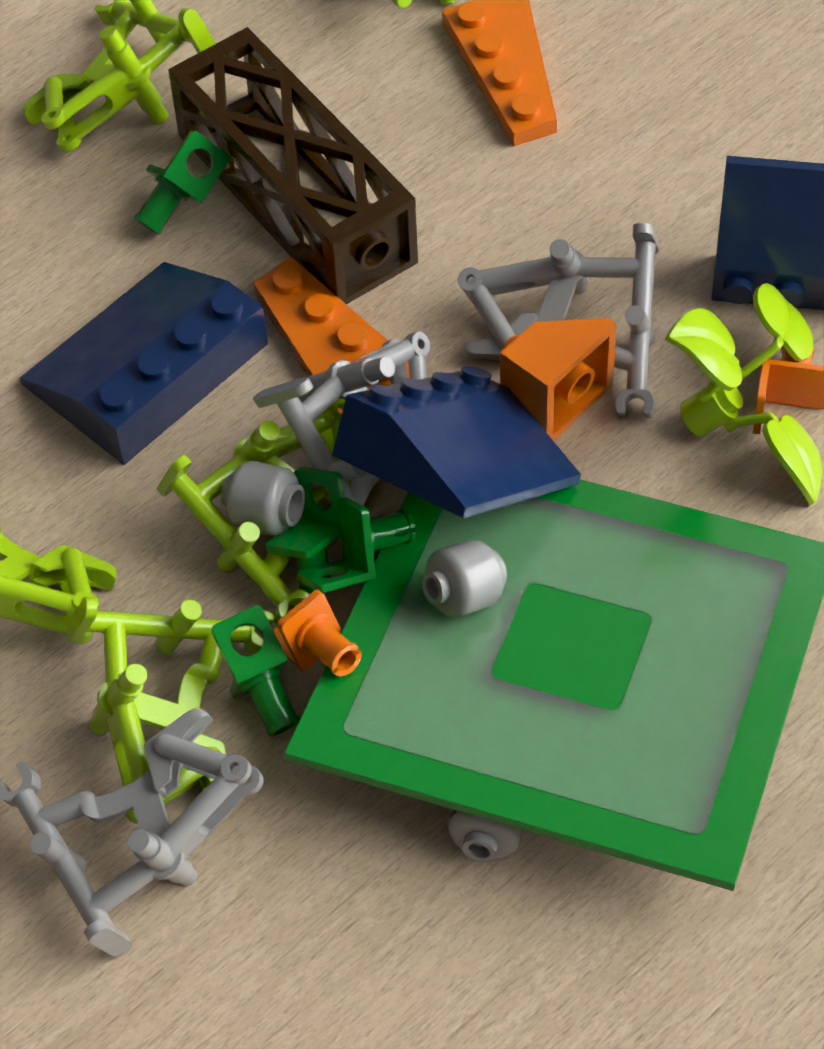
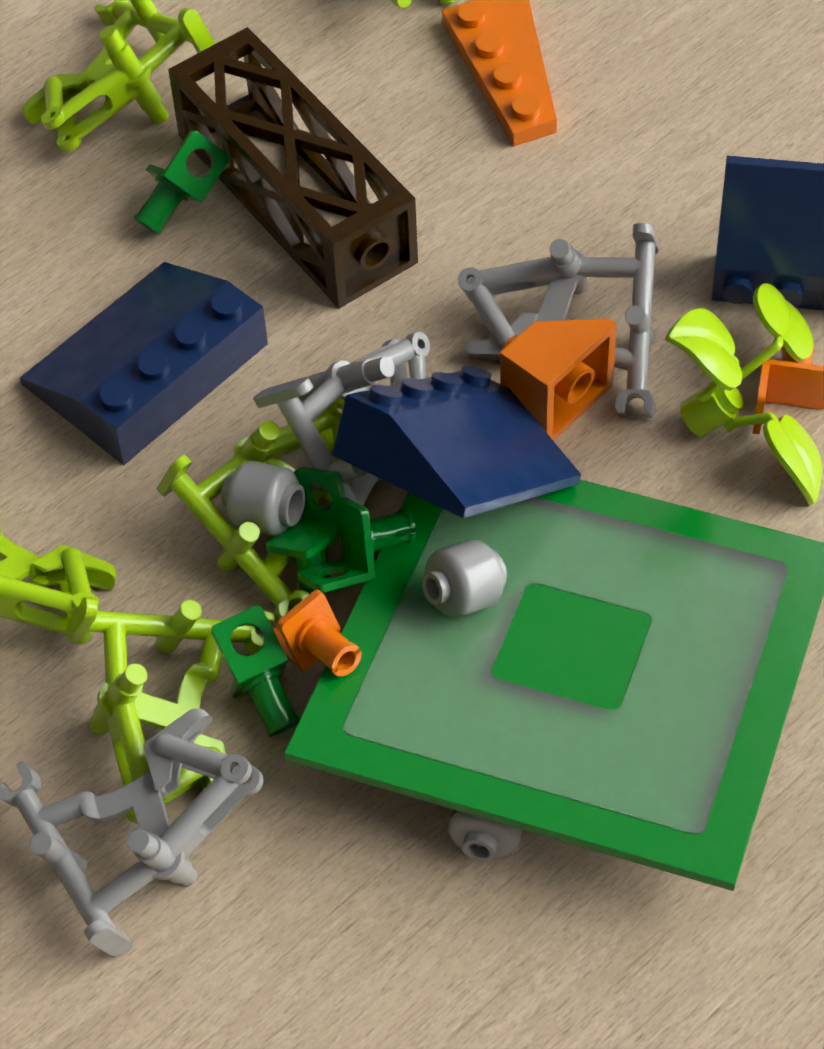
orange wing [253,257,410,413] -> none

